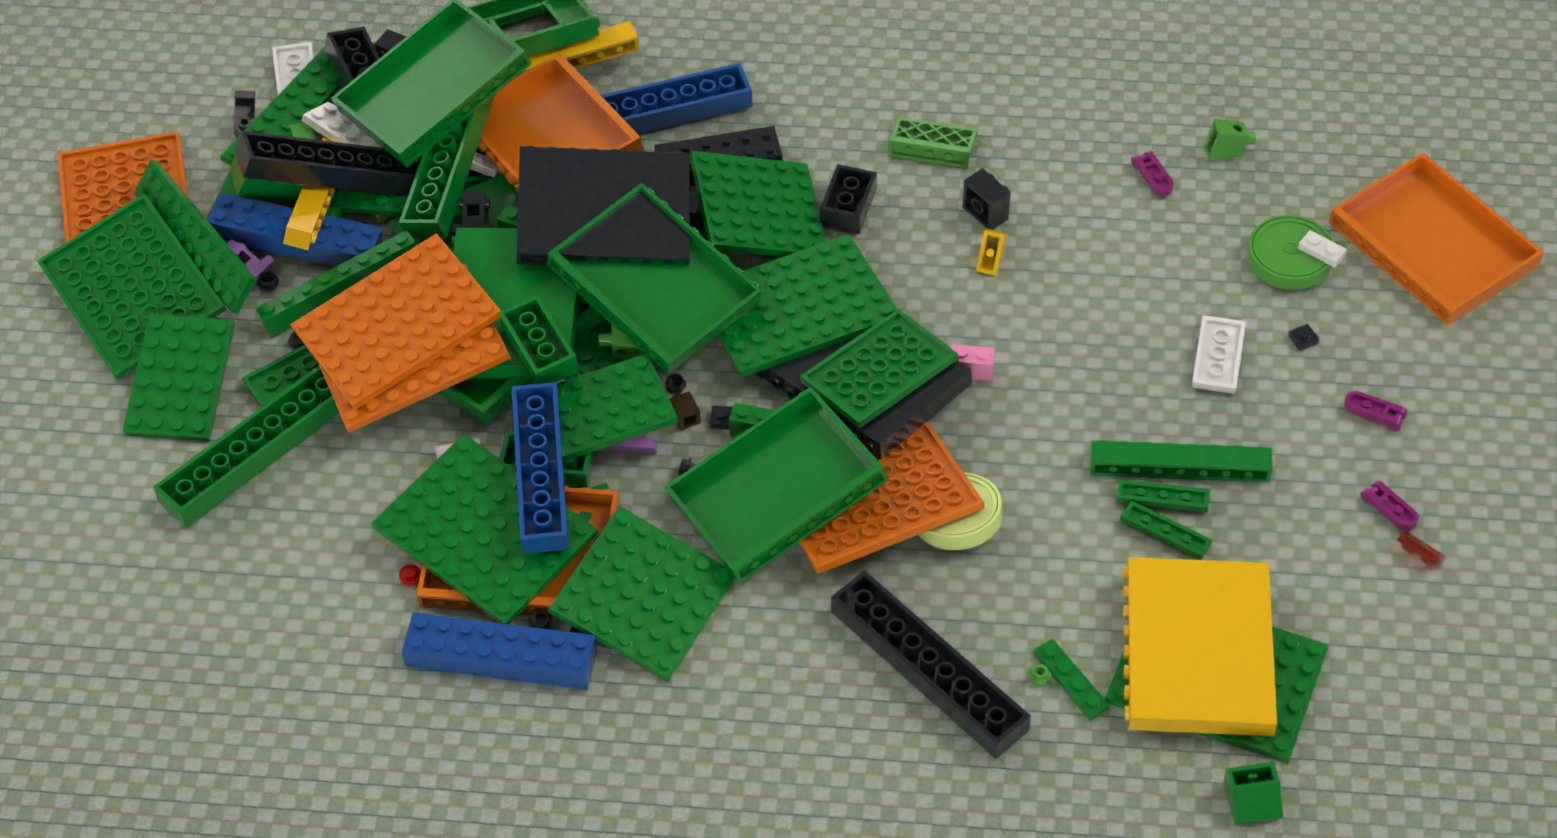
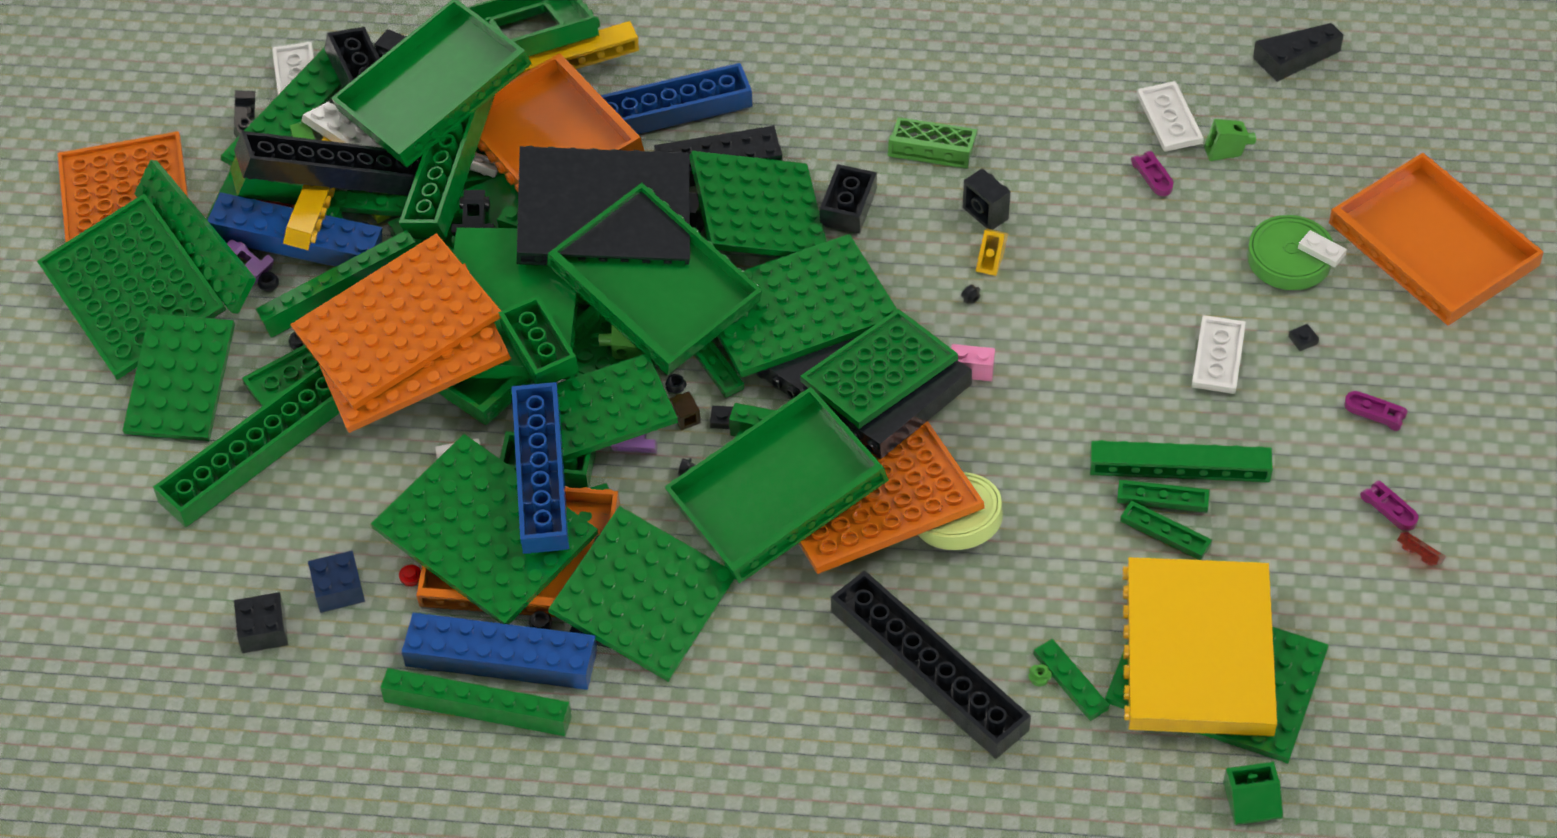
none -> black brick [234,592,289,653]
none -> dark blue brick [308,550,365,613]
none -> green brick [380,668,572,737]
none -> green plate [694,341,745,398]
none -> black plate [961,284,981,304]
none -> white plate [1137,81,1203,152]
none -> black wedge [1253,23,1344,82]

